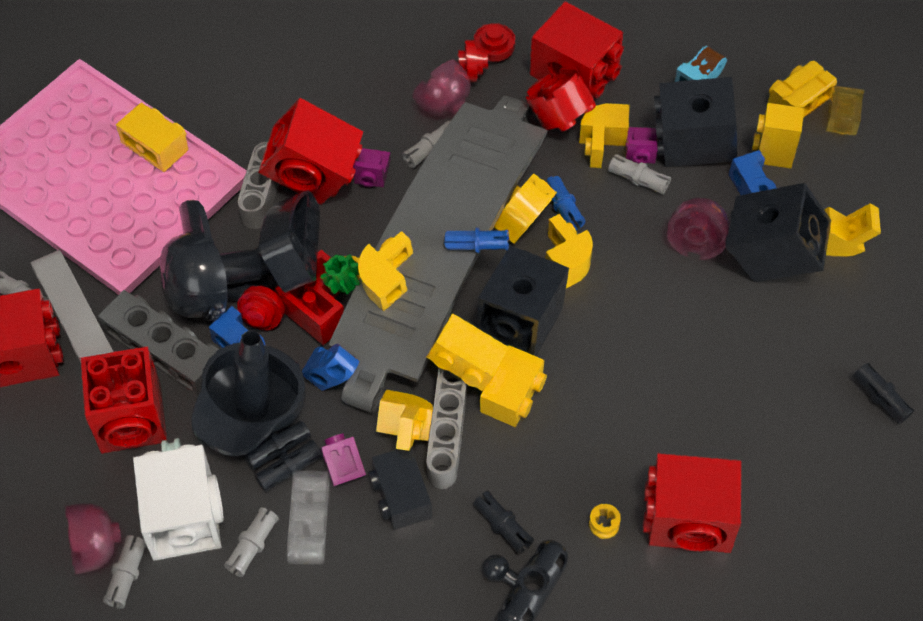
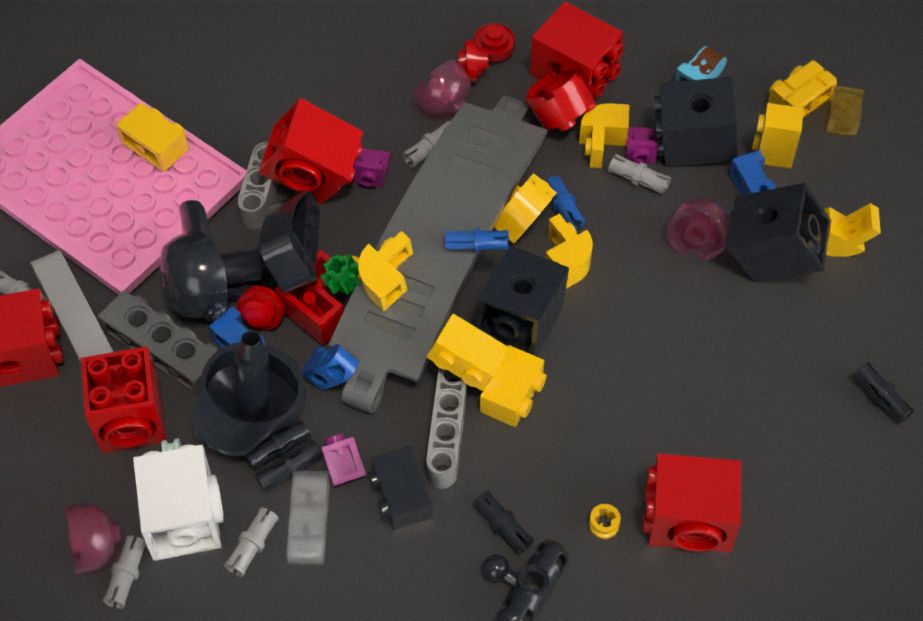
yellow brick [376,390,433,451] -> none

